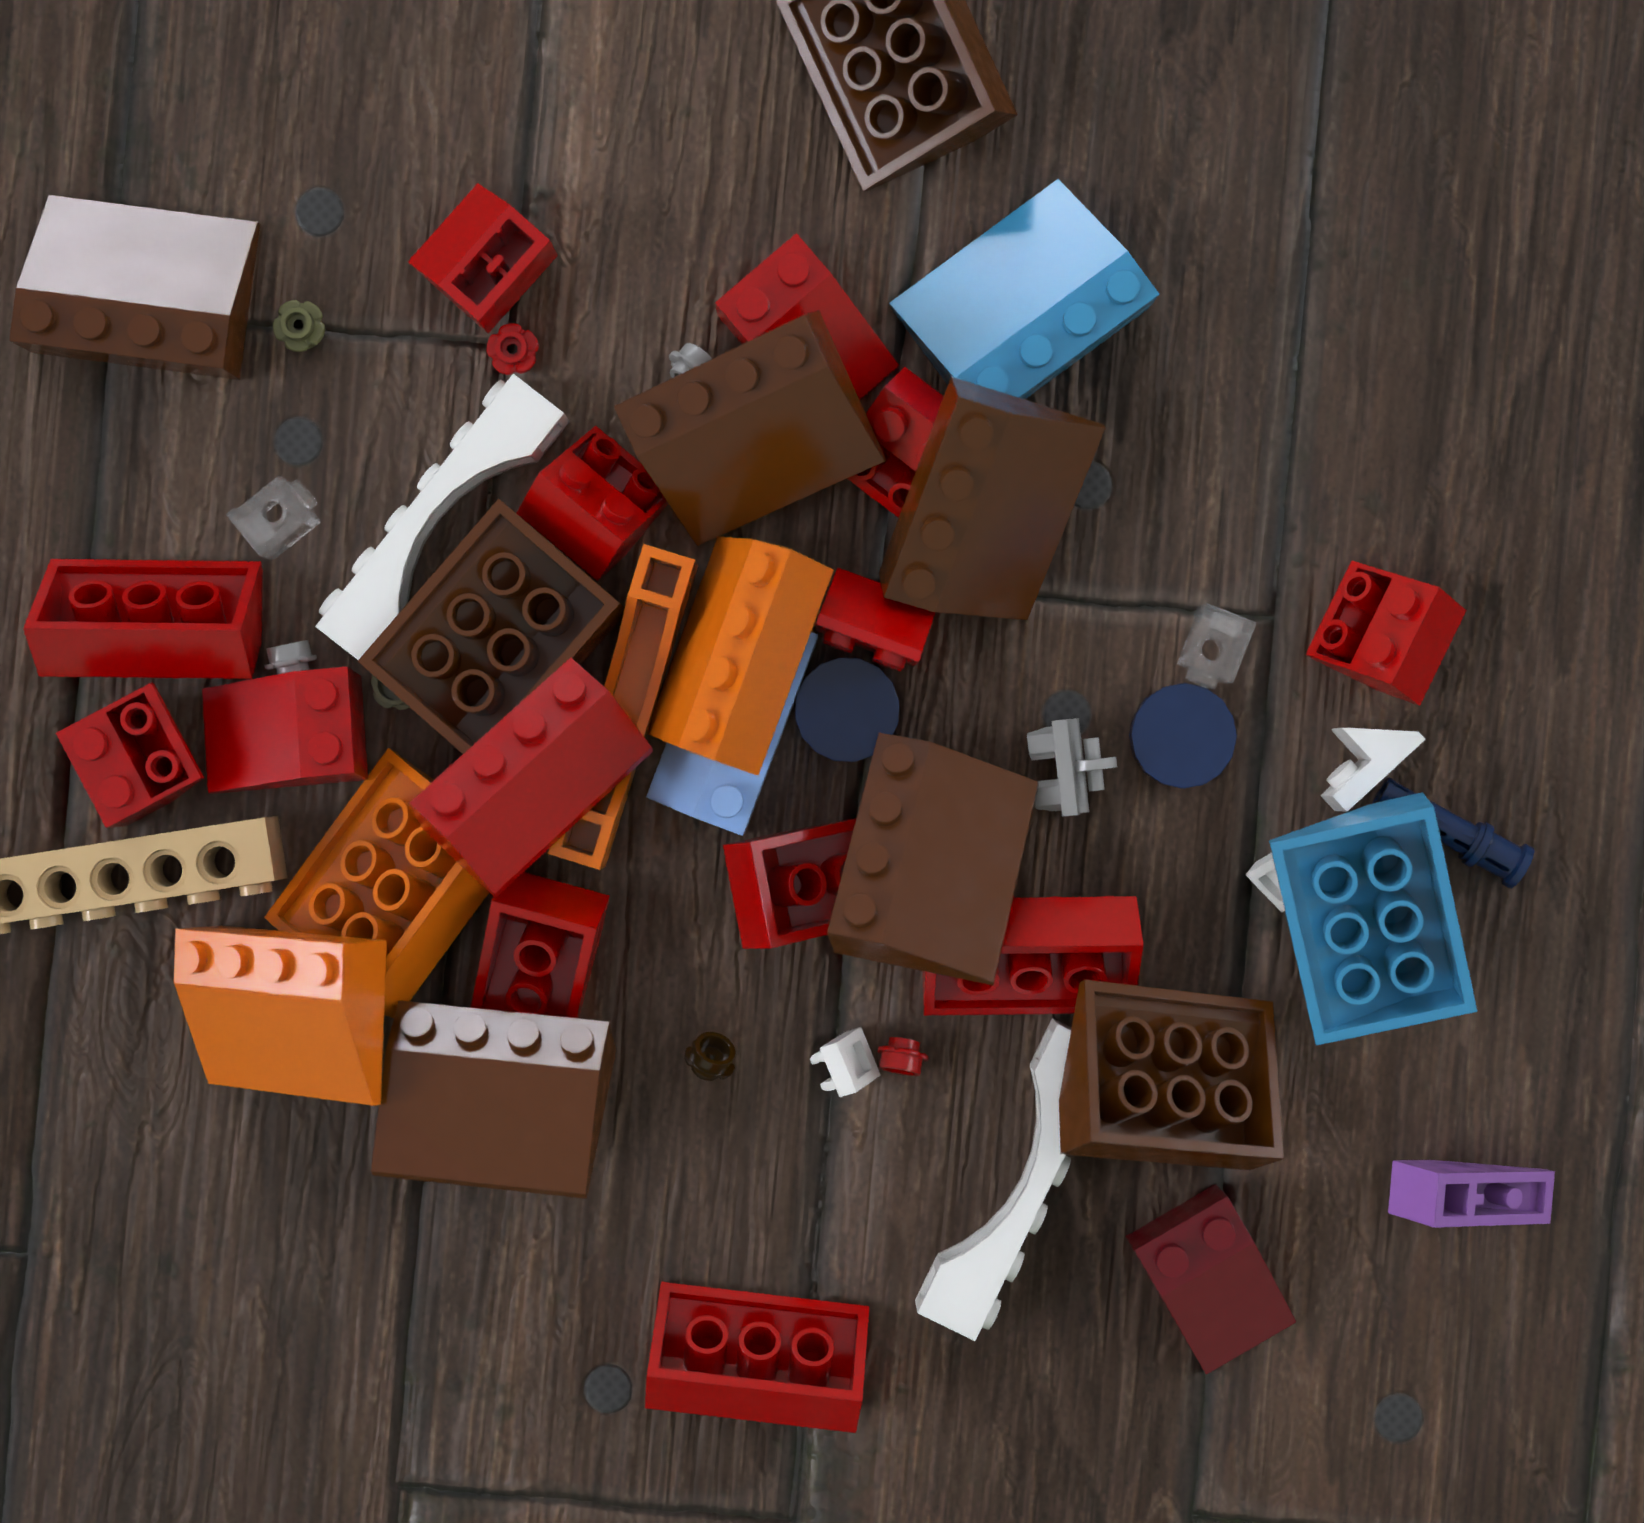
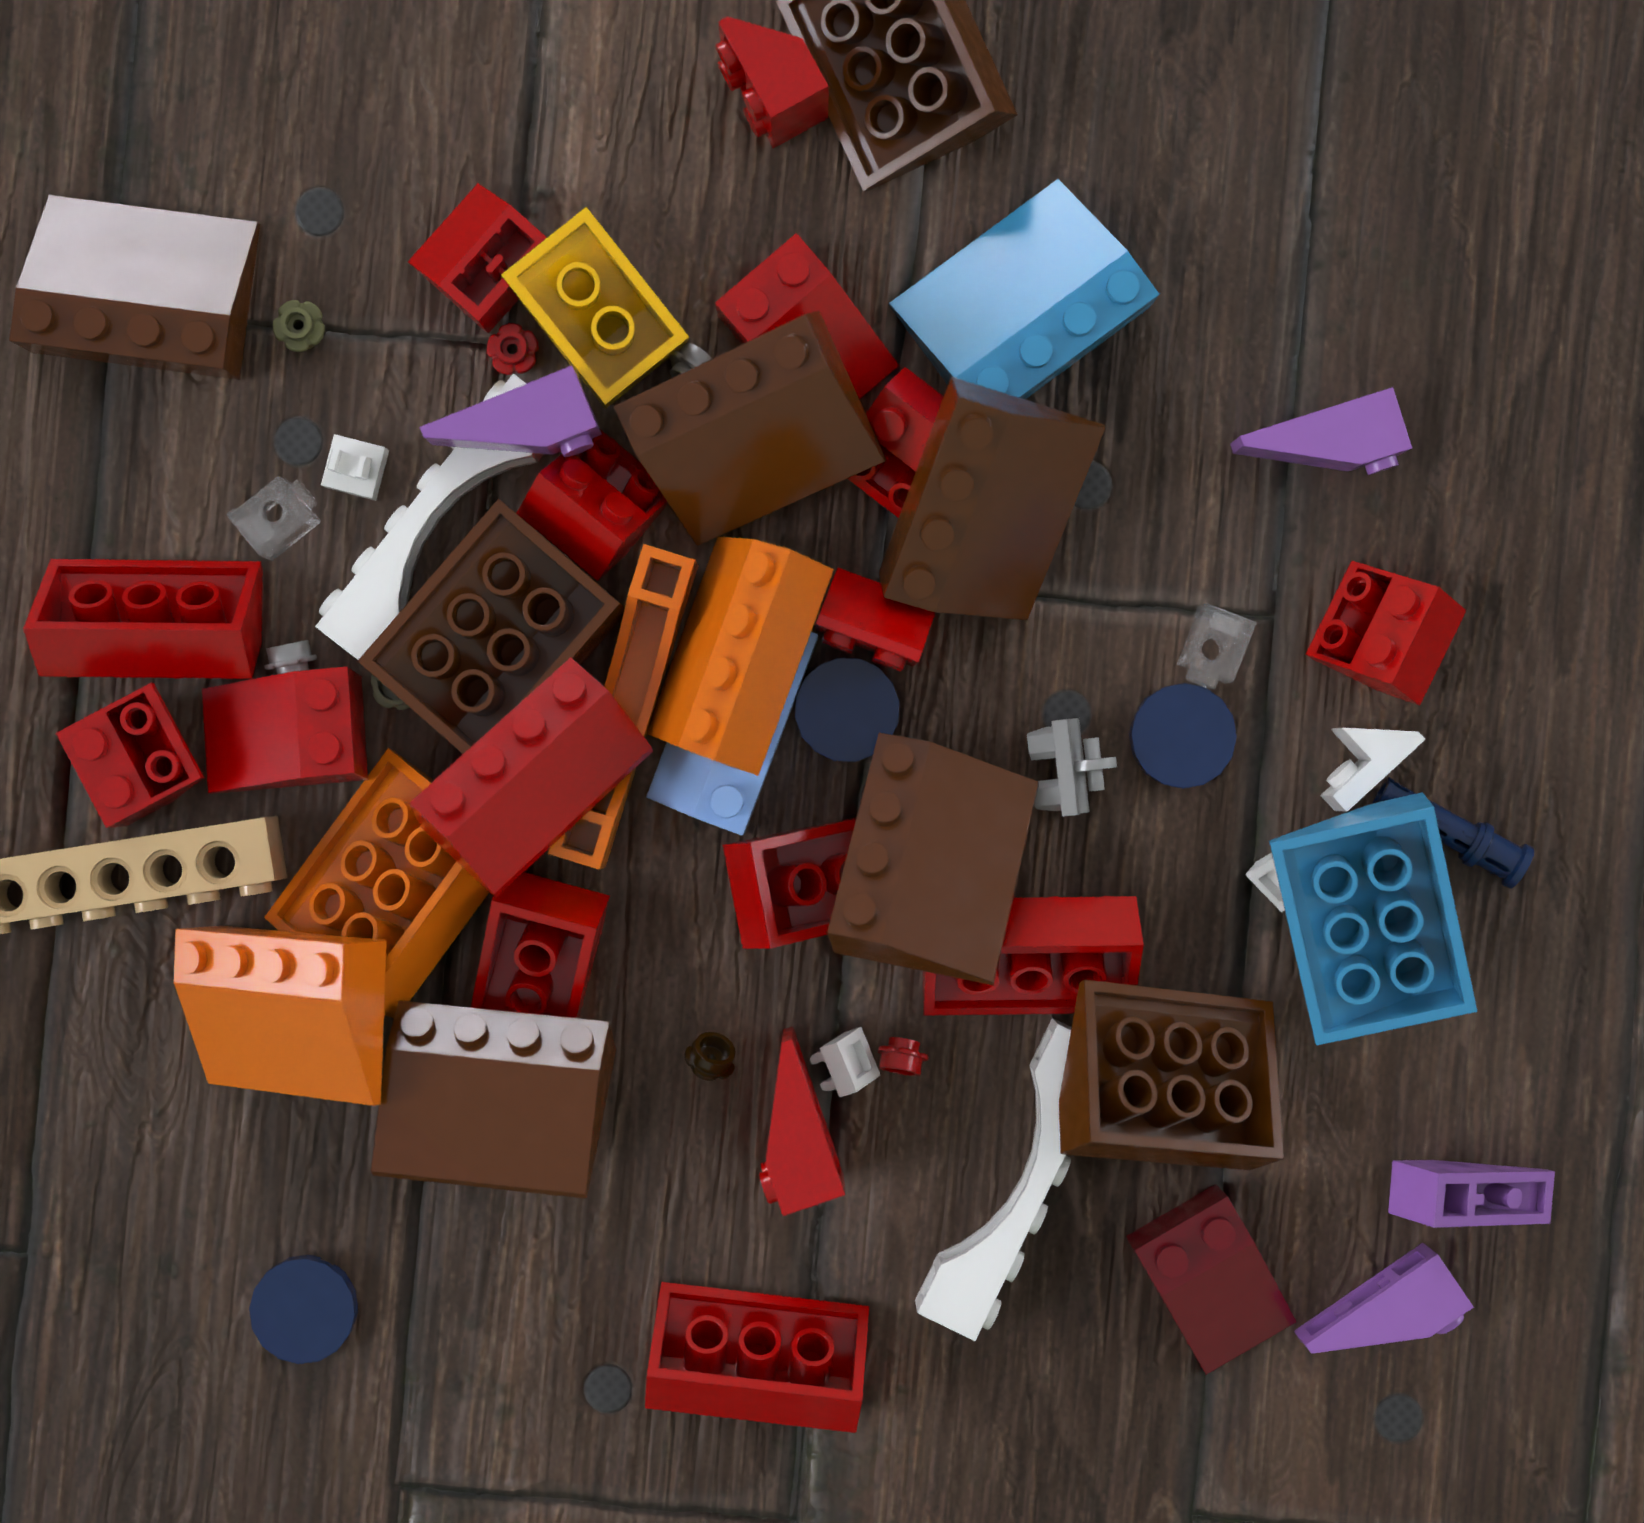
none -> dark blue tile [249,1255,359,1364]
none -> white tile [321,434,389,501]
none -> medium lavender slope [419,365,602,457]
none -> yellow slope [501,207,689,409]
none -> red slope [715,16,829,149]
none -> red slope [759,1026,845,1216]
none -> medium lavender slope [1230,387,1412,475]
none -> medium lavender slope [1294,1243,1474,1354]

